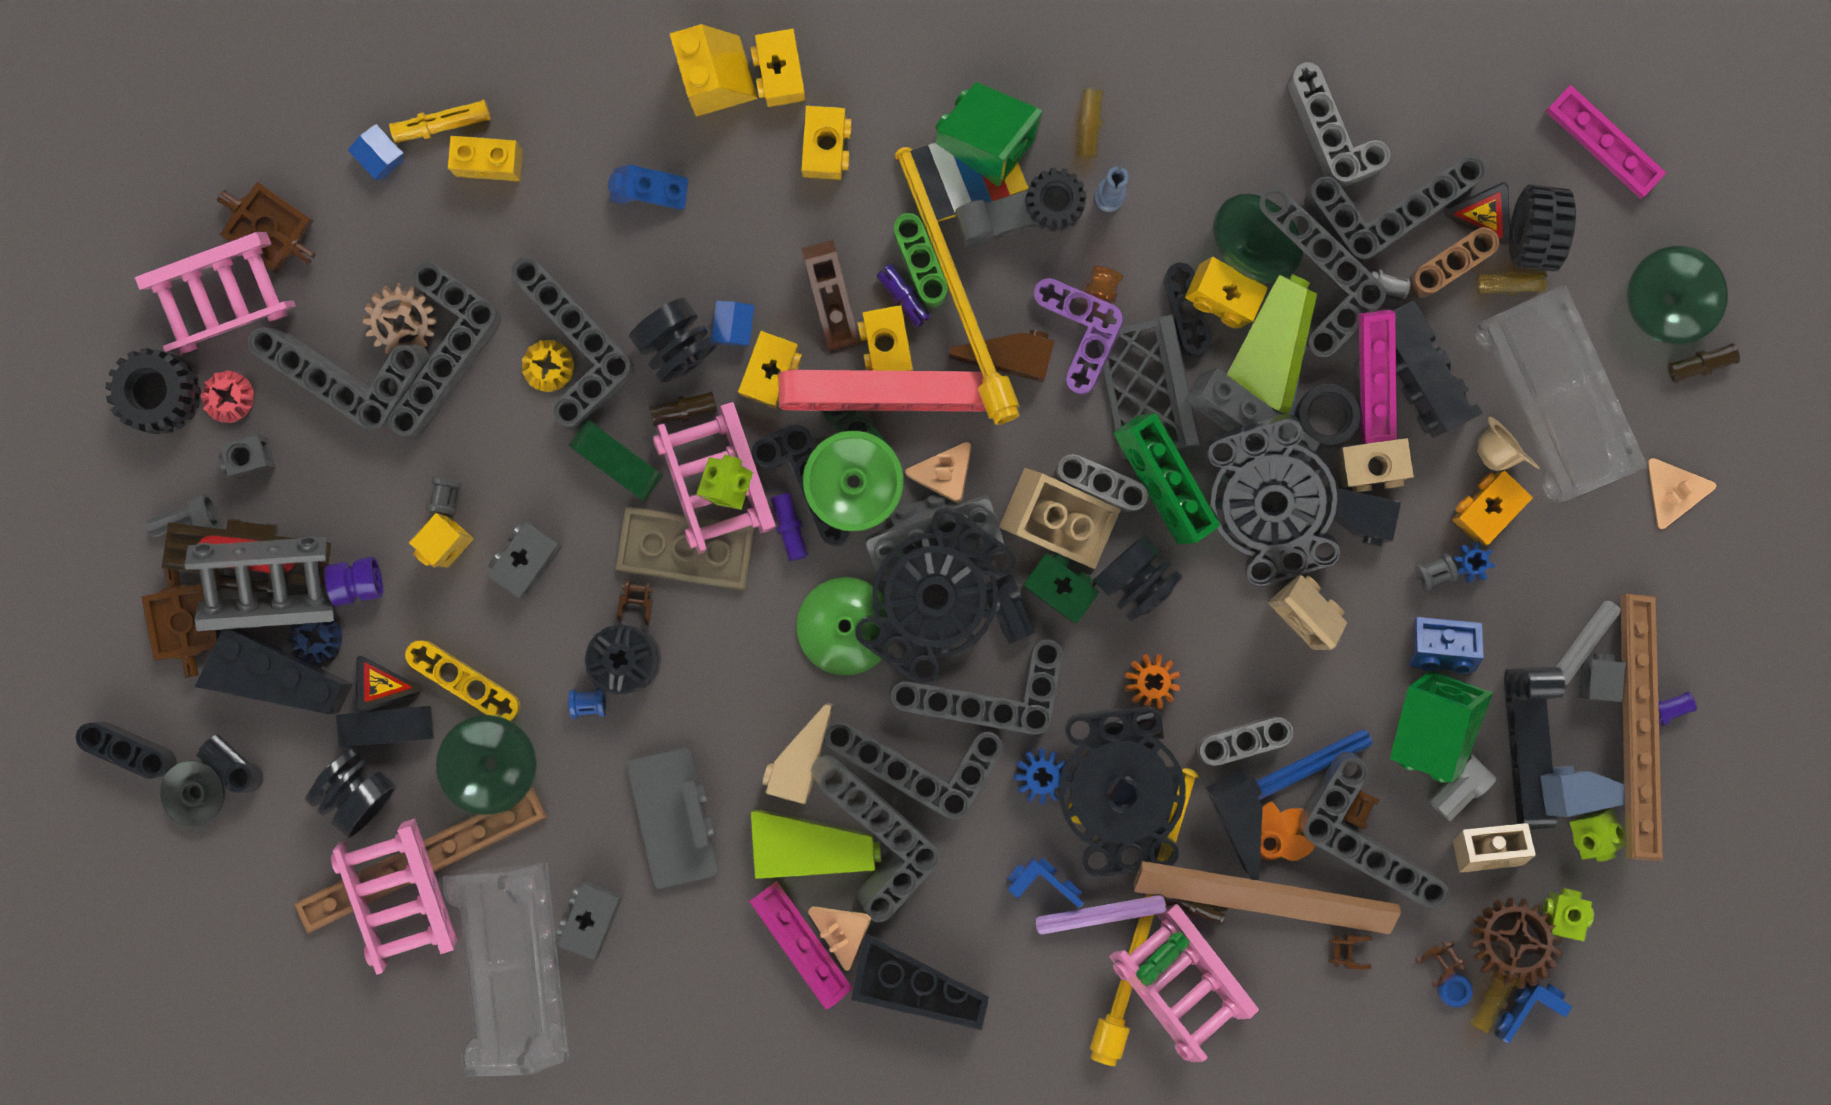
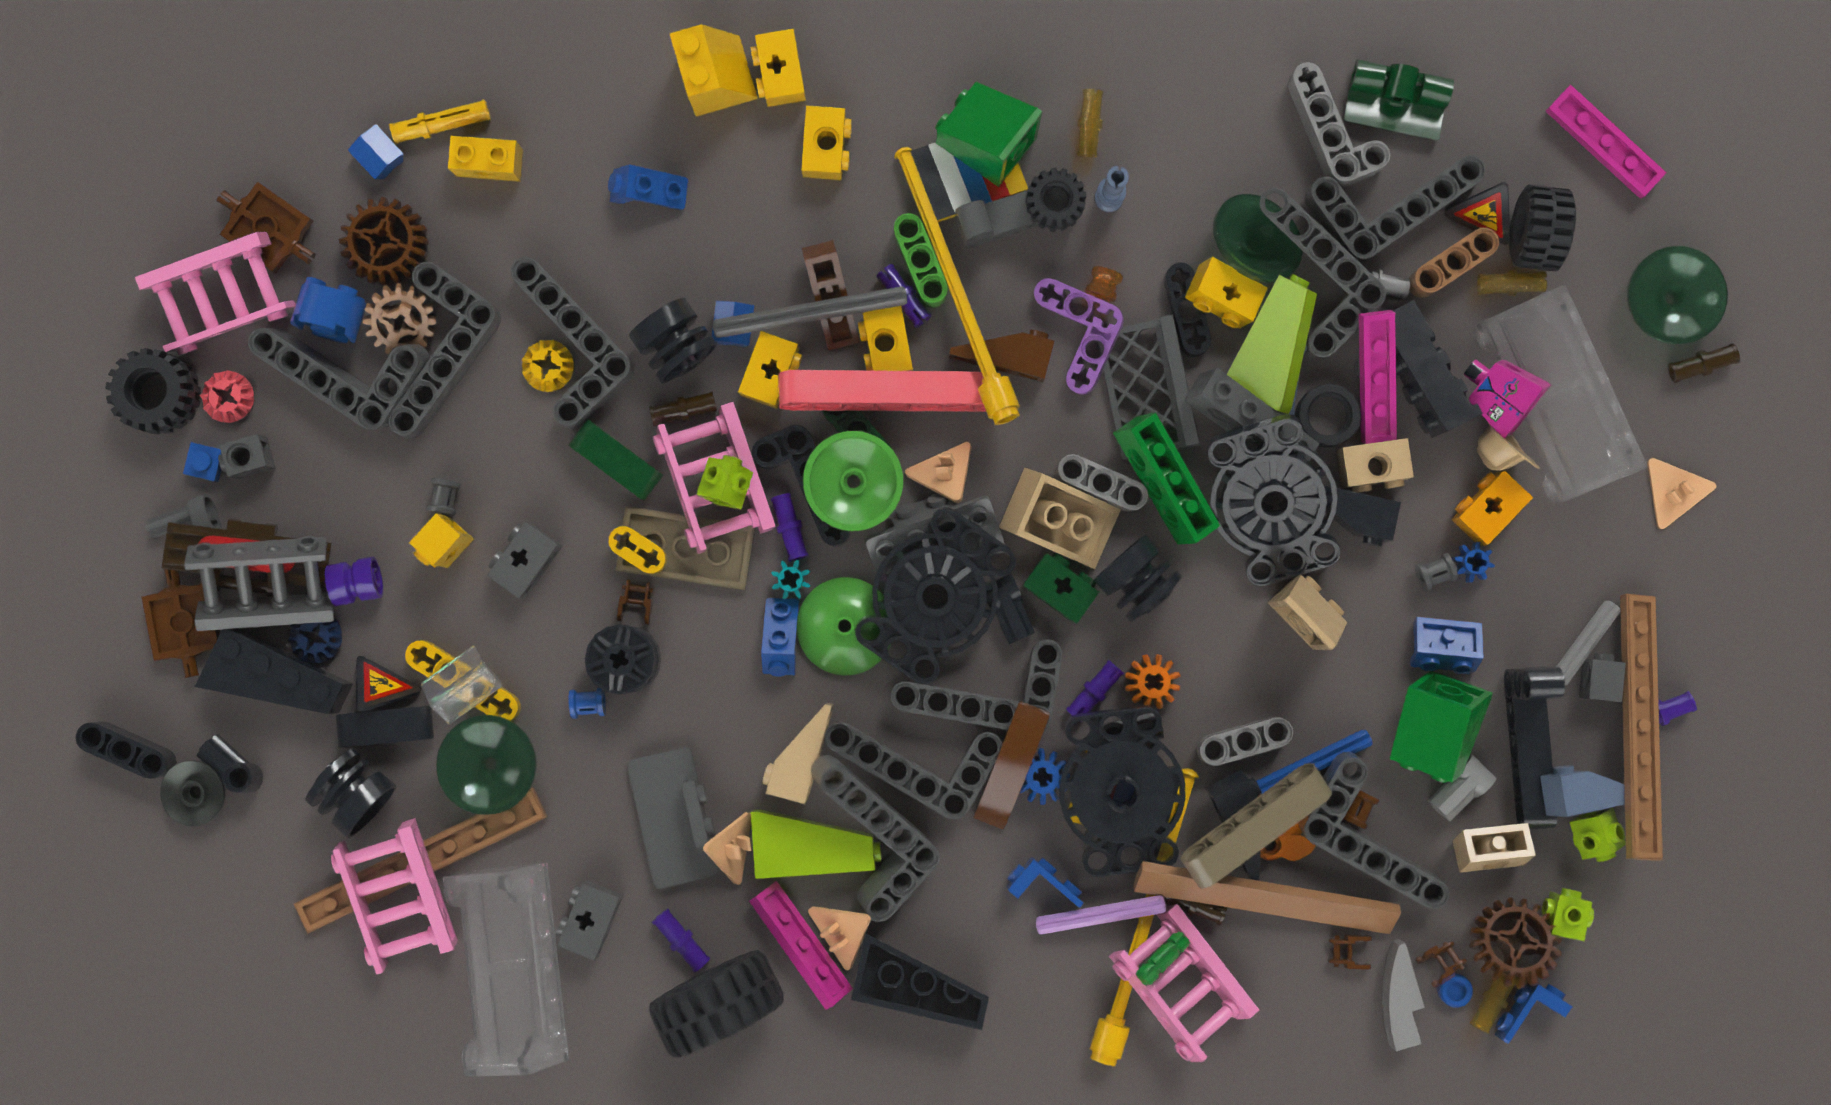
none -> blue plate [183,442,222,482]
none -> blue brick [290,277,366,343]
none -> reddish brown gear [338,197,429,286]
none -> clear panel [421,646,503,725]
none -> yellow beam [608,526,667,574]
none -> black tyre [649,950,784,1058]
none -> dark purple pin [652,908,710,972]
none -> light nougat piece [703,812,752,885]
none -> dark grey axle [713,286,908,338]
none -> blue bracket [761,598,799,677]
none -> teal gear [771,560,811,599]
none -> reddish brown slope [973,701,1050,830]
none -> dark purple pin [1066,659,1124,723]
none -> dark tan beam [1181,763,1332,888]
none -> dark green panel [1344,59,1454,141]
none -> light grey slope [1382,939,1425,1051]
none -> dark pink torso [1464,359,1551,439]

